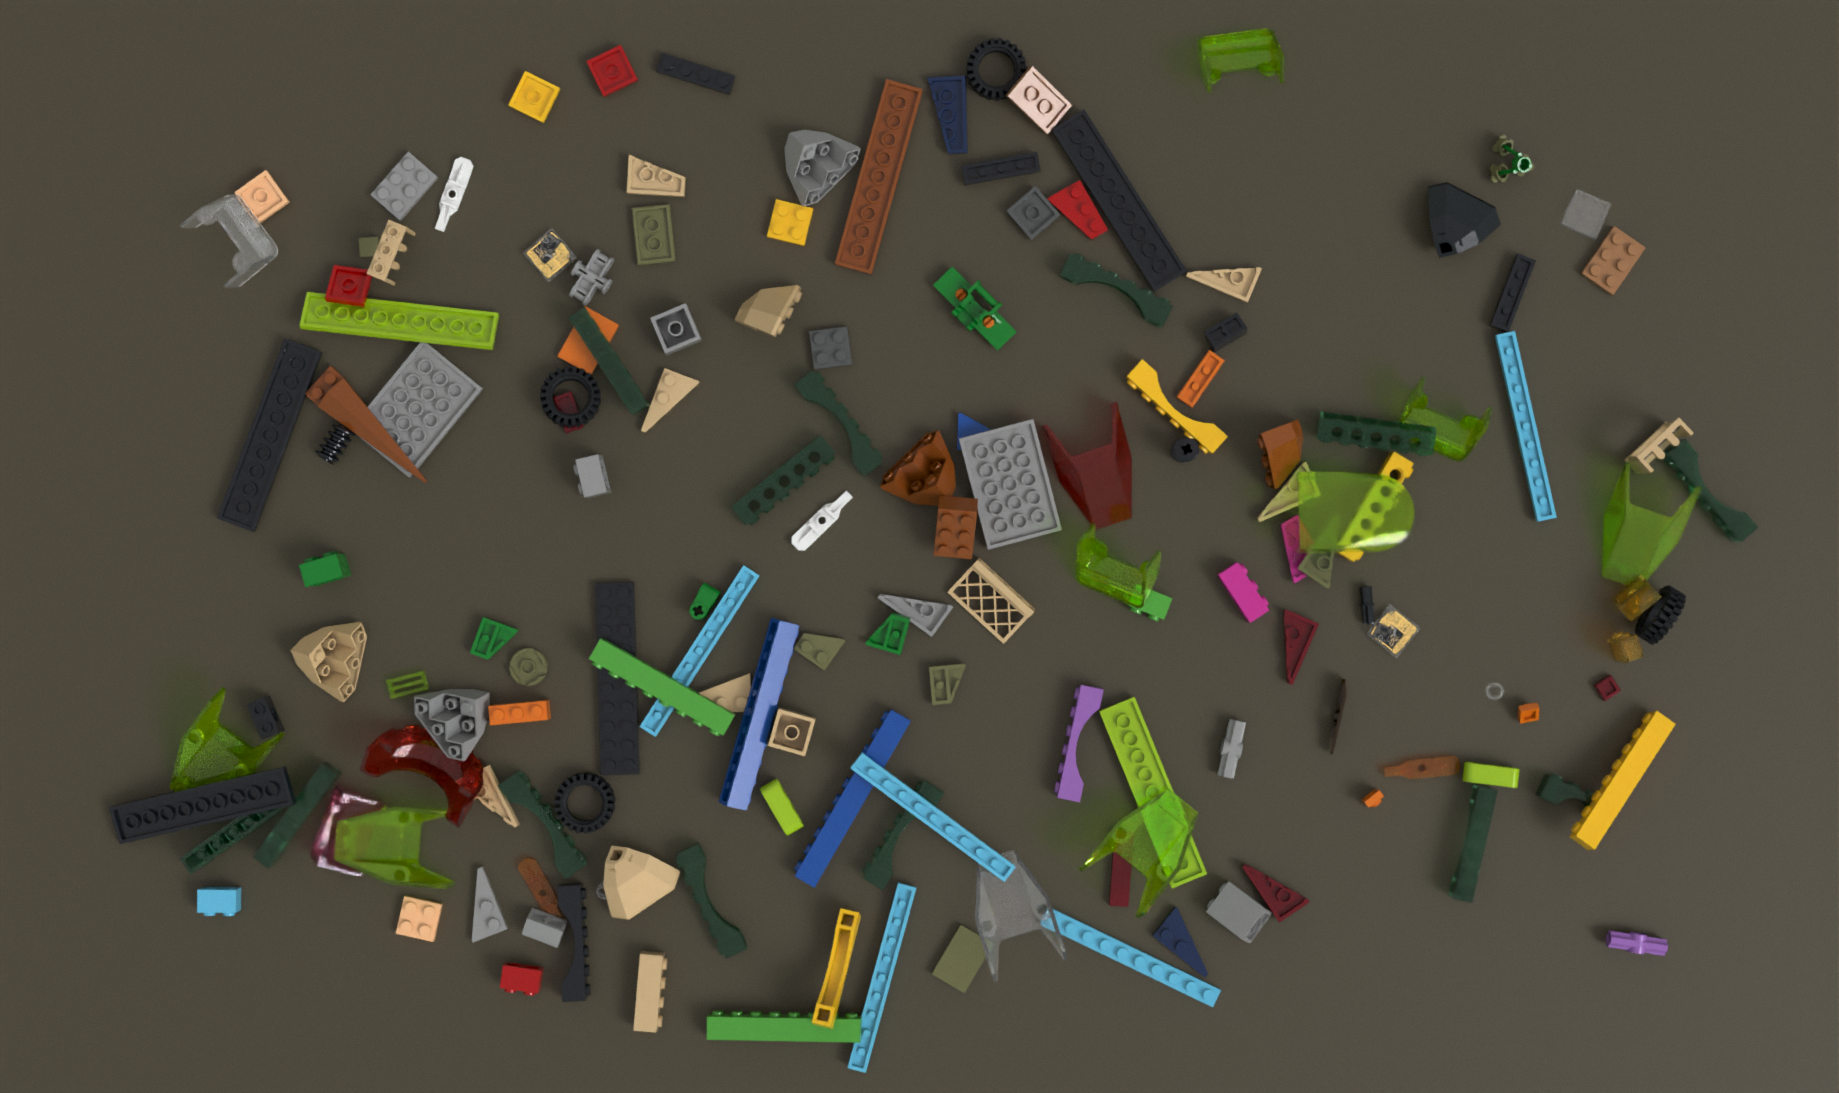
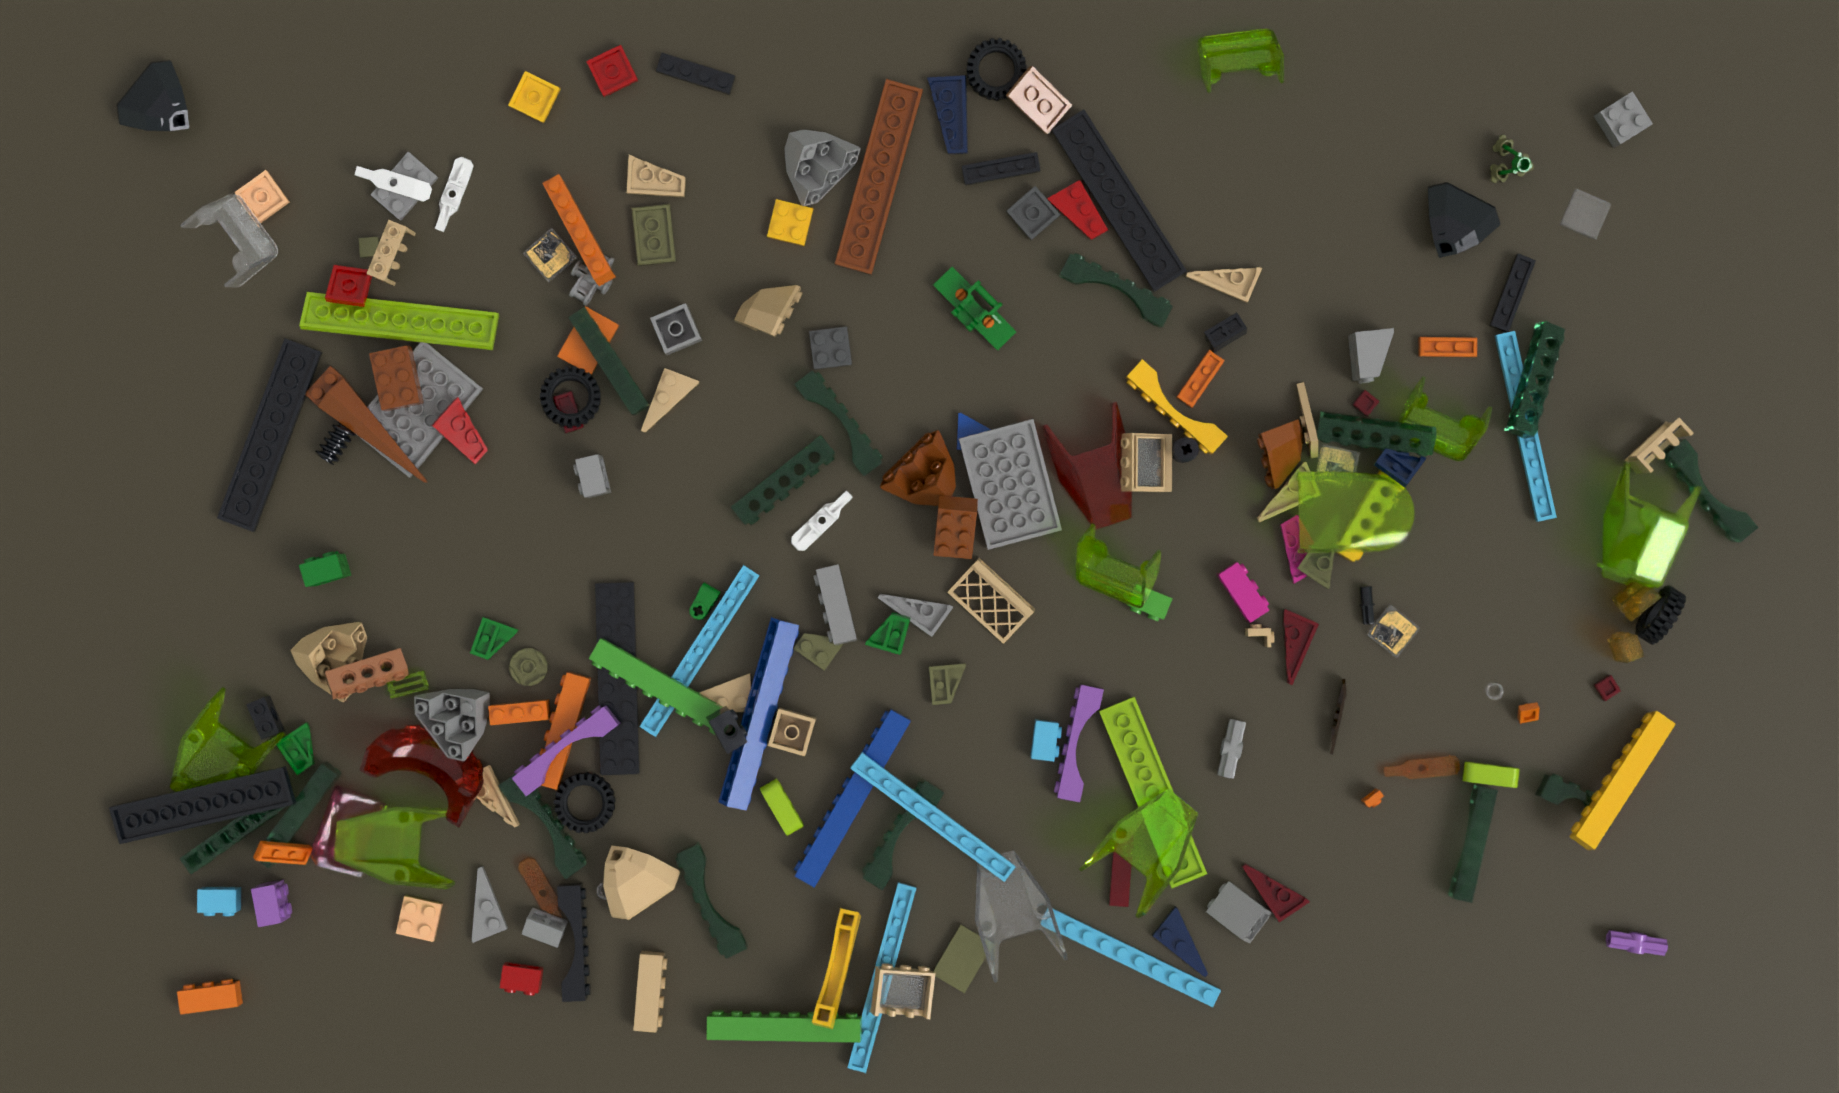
medium nougat plate [1580,226,1646,296] -> none
none -> black brick [116,60,190,131]
none -> orange brick [177,978,243,1015]
none -> medium lavender brick [251,879,292,927]
none -> orange tile [253,841,313,865]
none -> green wing [275,722,315,775]
none -> nougat brick [325,648,408,699]
none -> white piece [354,166,432,202]
none -> dark orange brick [369,345,424,412]
none -> red wing [431,397,488,464]
none -> medium lavender arch [512,705,620,796]
none -> orange brick [540,671,591,790]
none -> orange brick [542,174,616,286]
none -> black brick [706,706,748,754]
none -> light grey brick [814,564,857,646]
none -> window [869,963,935,1019]
none -> medium azure brick [1030,719,1062,762]
none -> tan window [1120,433,1172,492]
none -> tan bracket [1245,624,1274,647]
none -> tan wing [1296,382,1318,458]
none -> clear tile [1314,444,1360,490]
none -> light grey slope [1348,328,1394,384]
none -> dark red tile [1352,390,1380,417]
none -> dark blue wing [1374,448,1426,488]
none -> orange tile [1418,337,1477,357]
none -> clear green brick [1505,321,1565,439]
none -> light grey brick [1594,91,1653,148]
none -> clear neon green windscreen [1597,495,1689,588]

